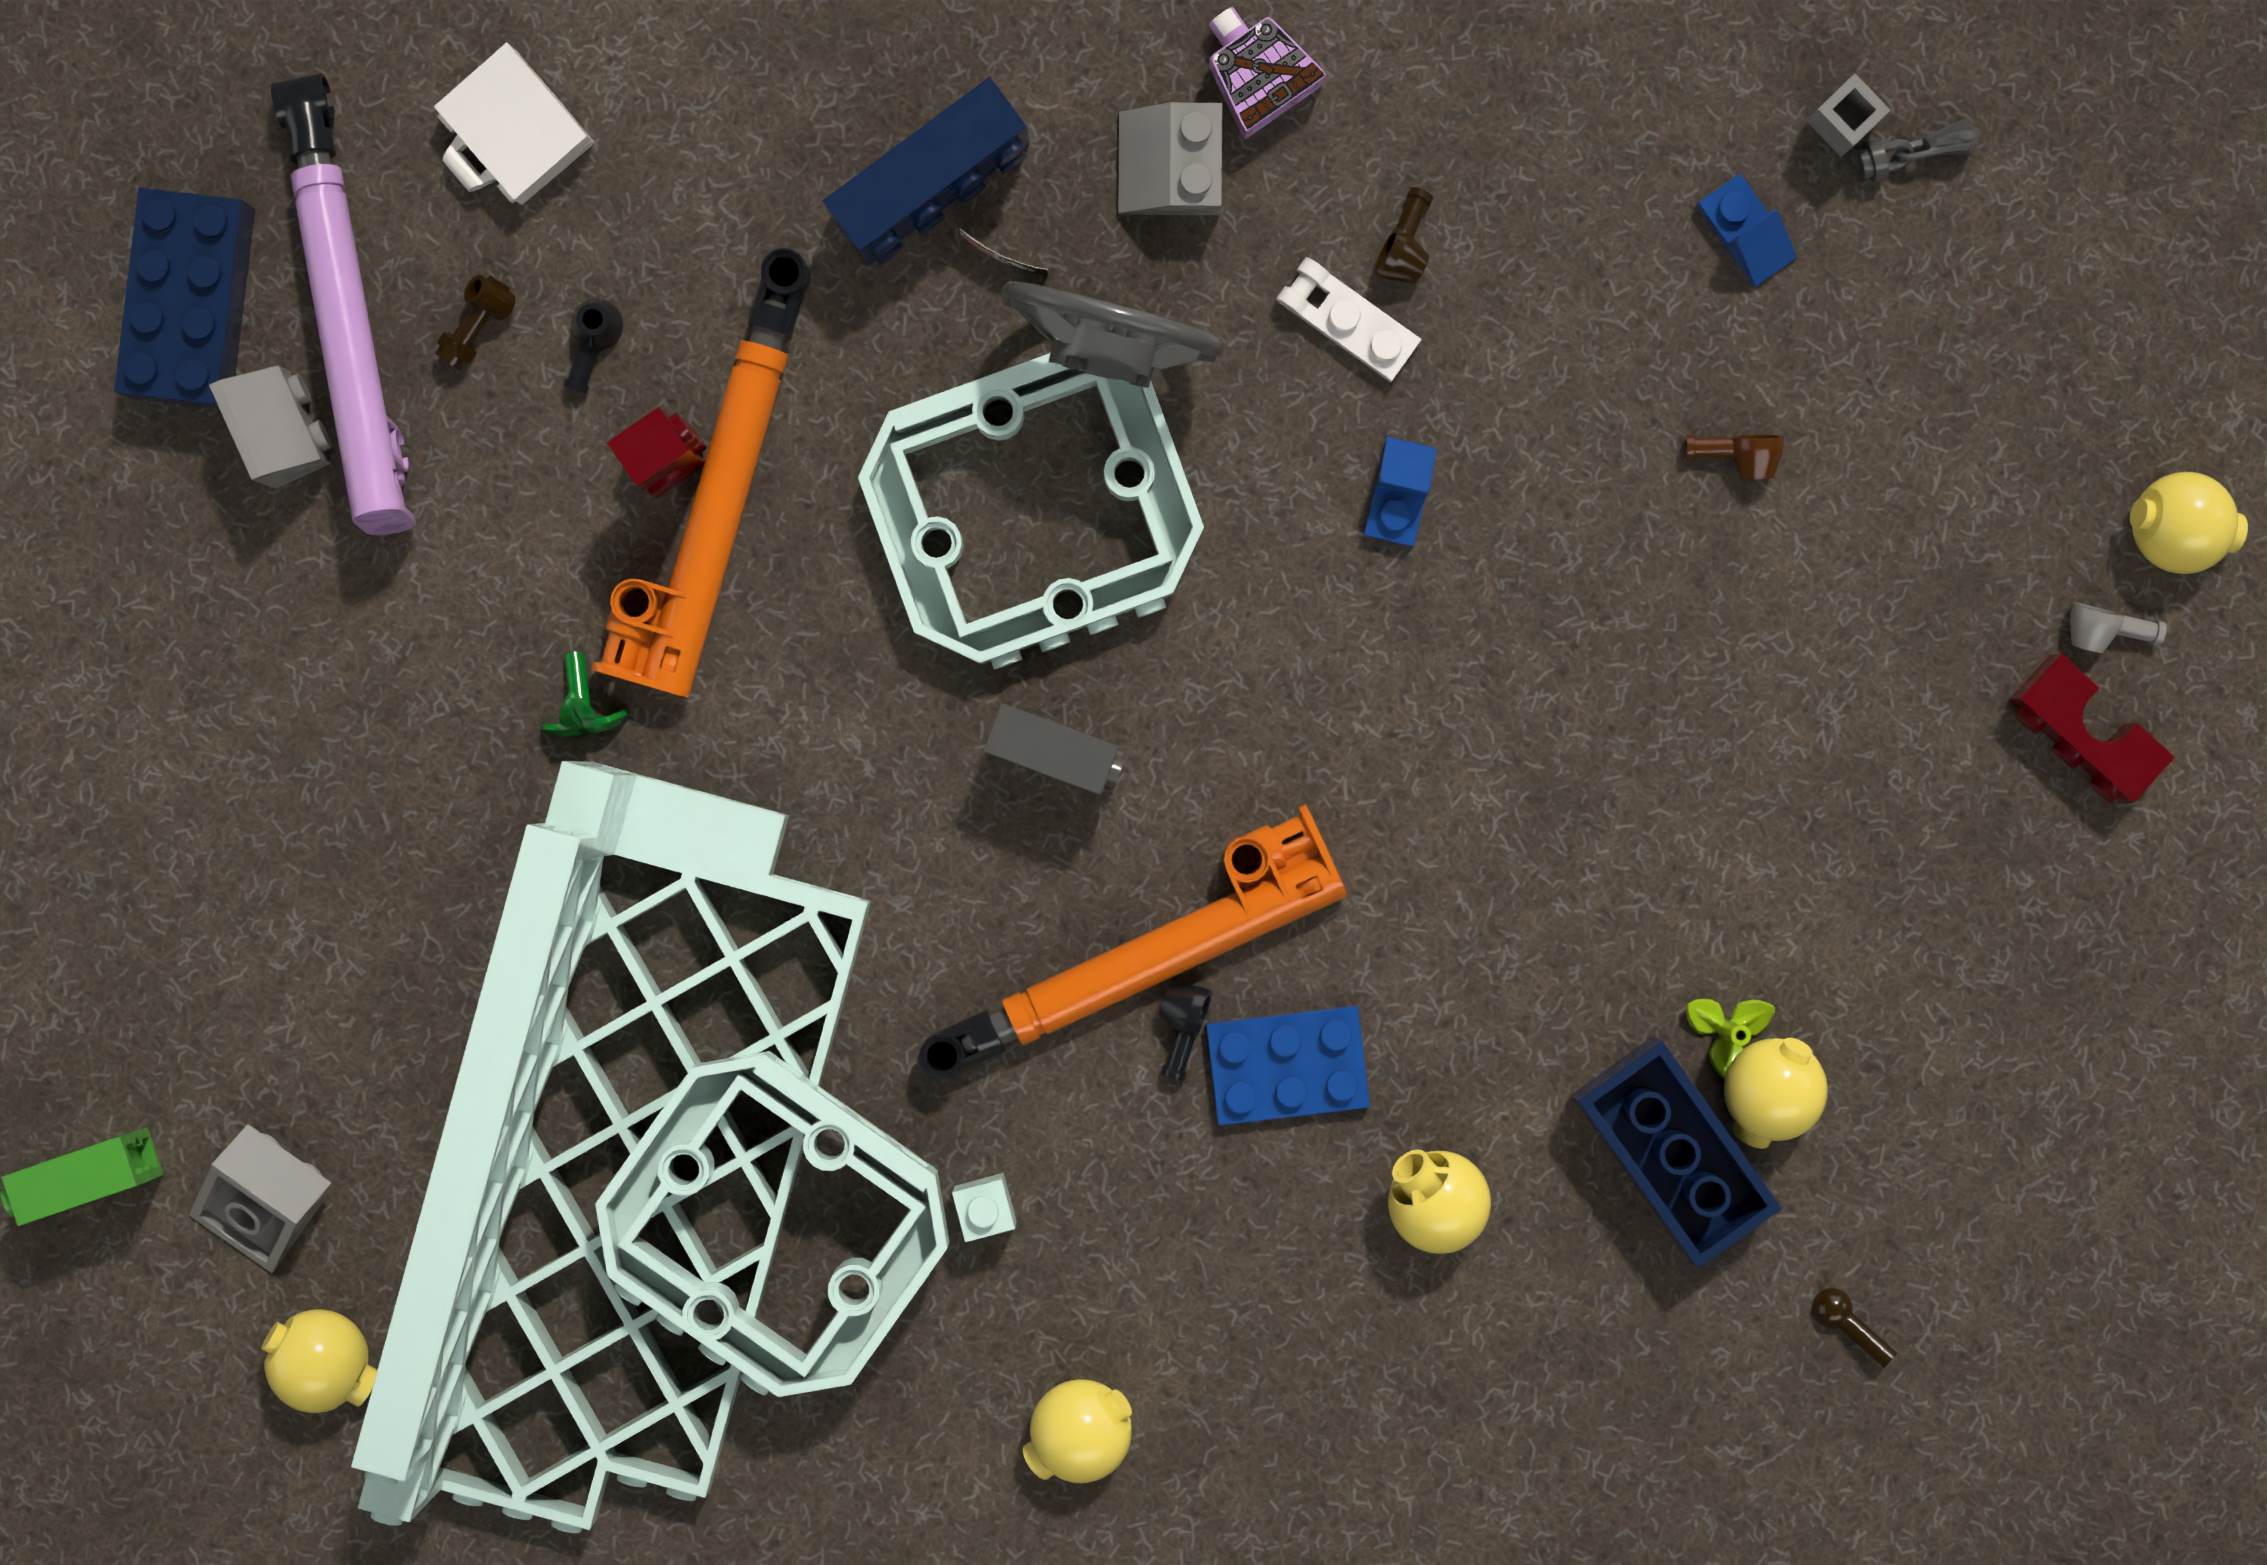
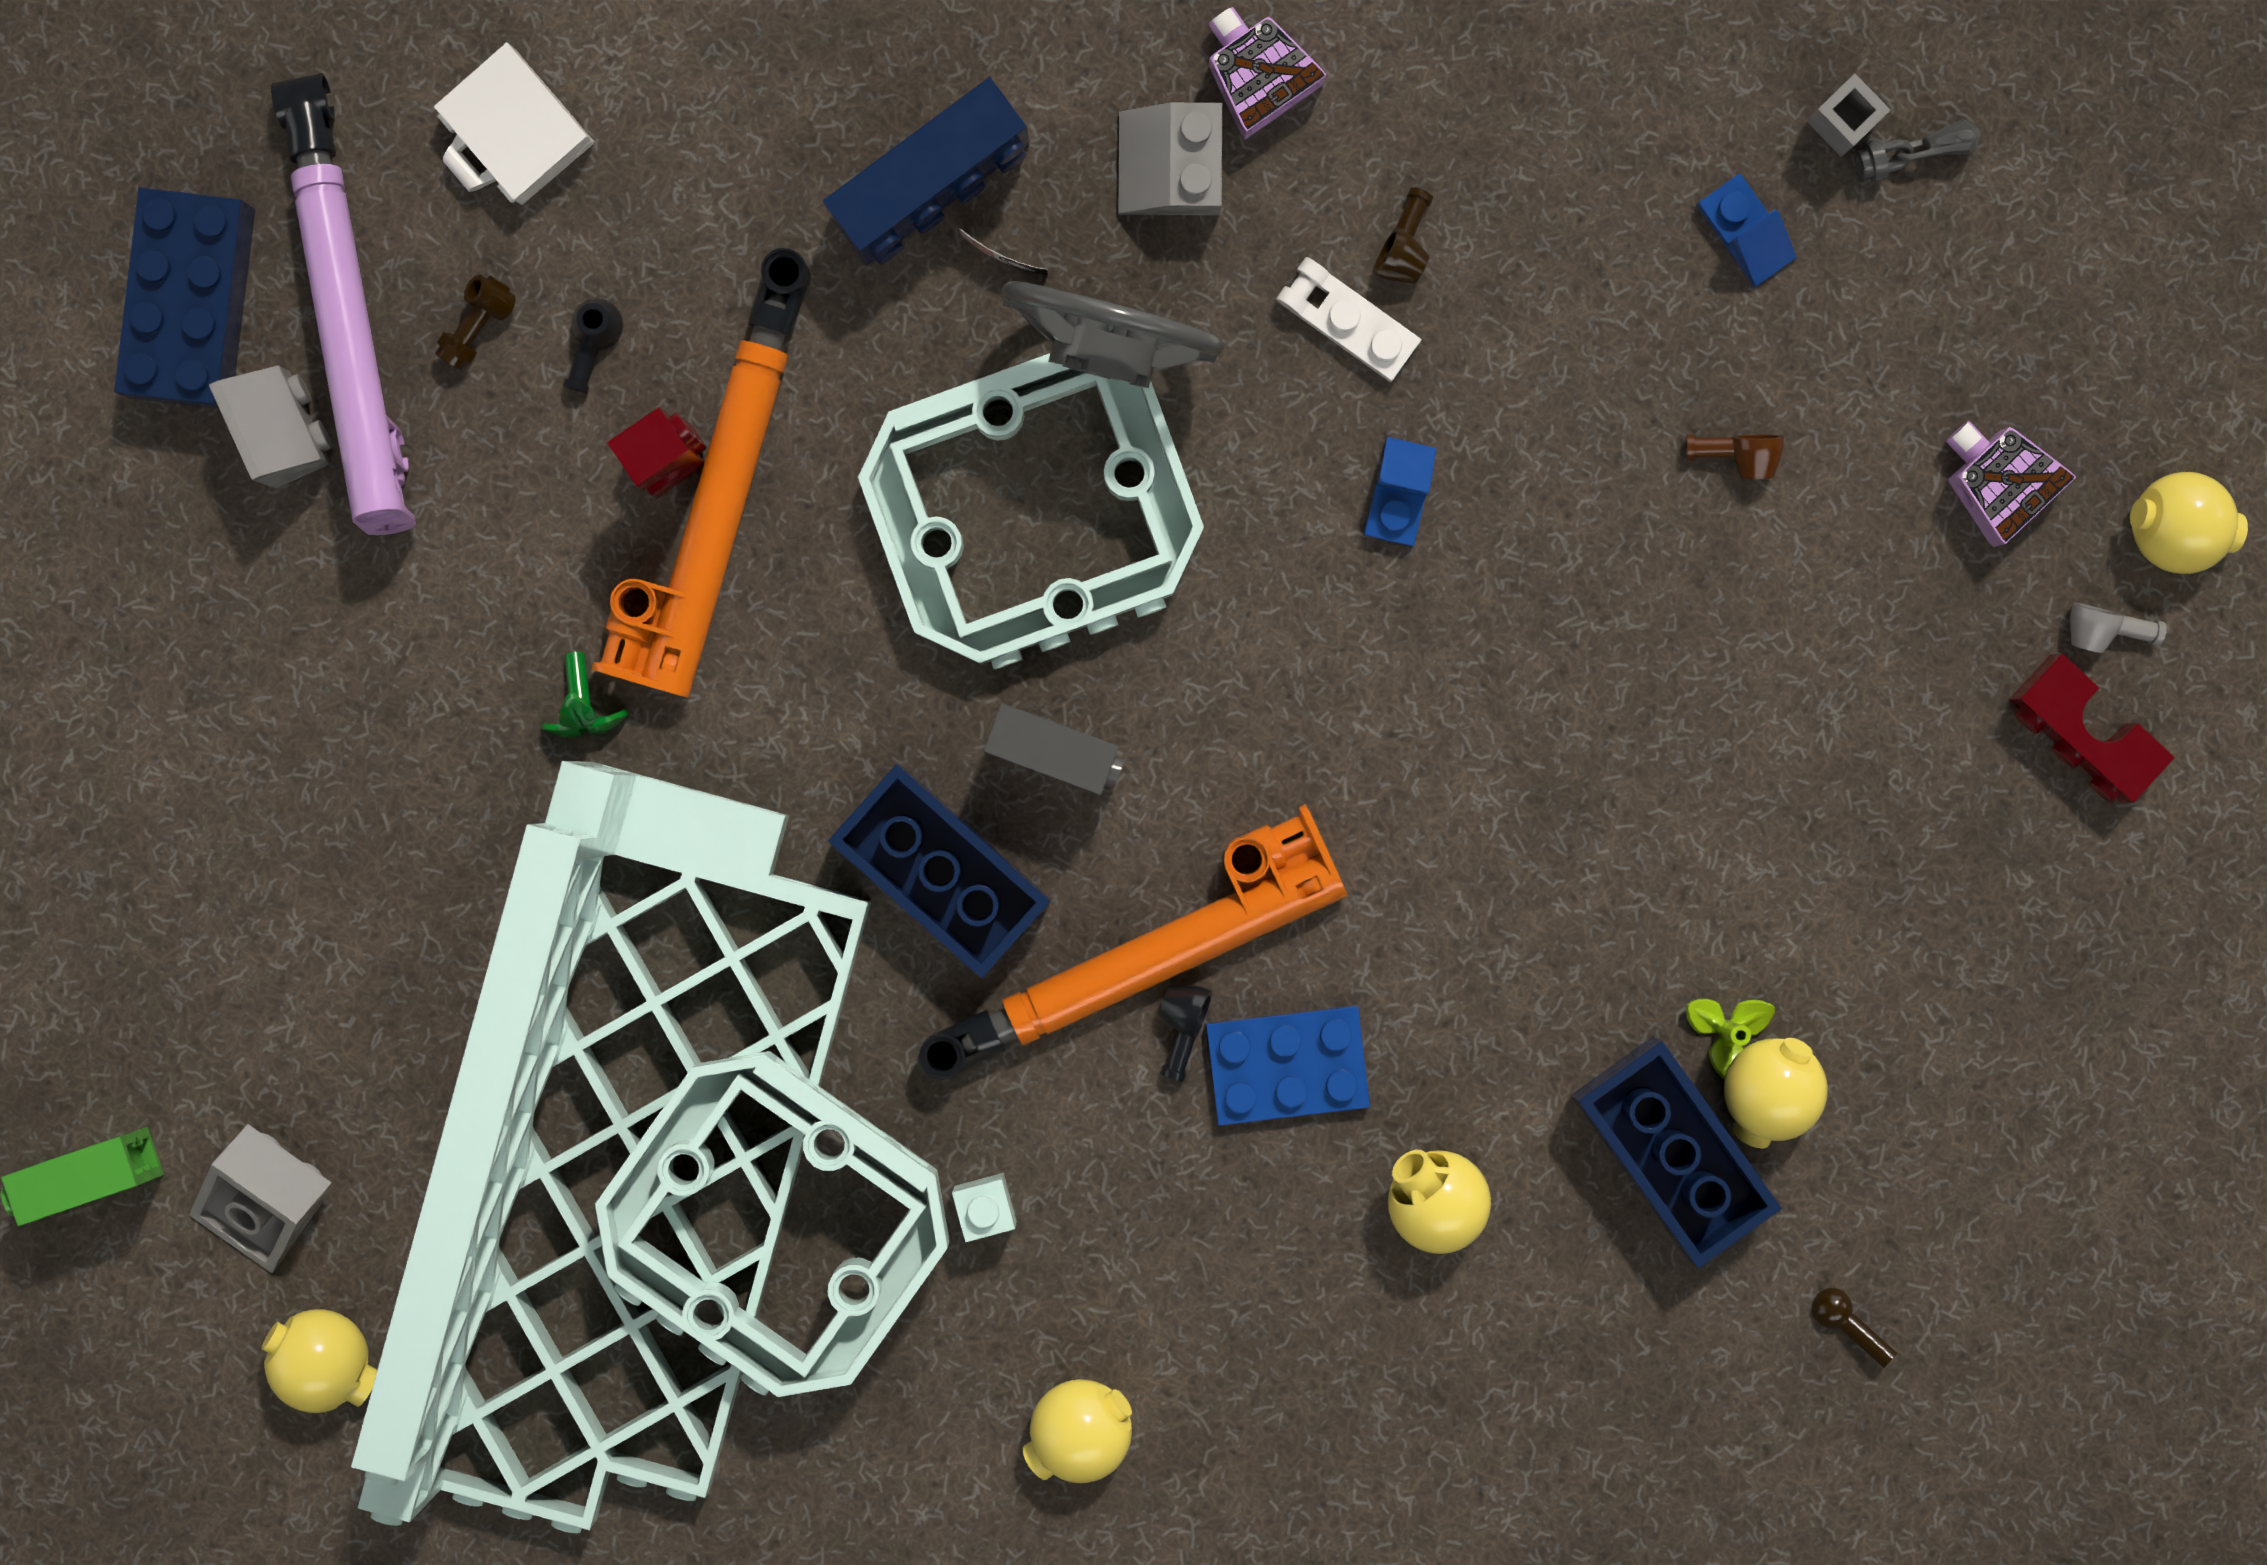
none -> dark blue brick [828,764,1052,979]
none -> torso [1946,420,2076,547]

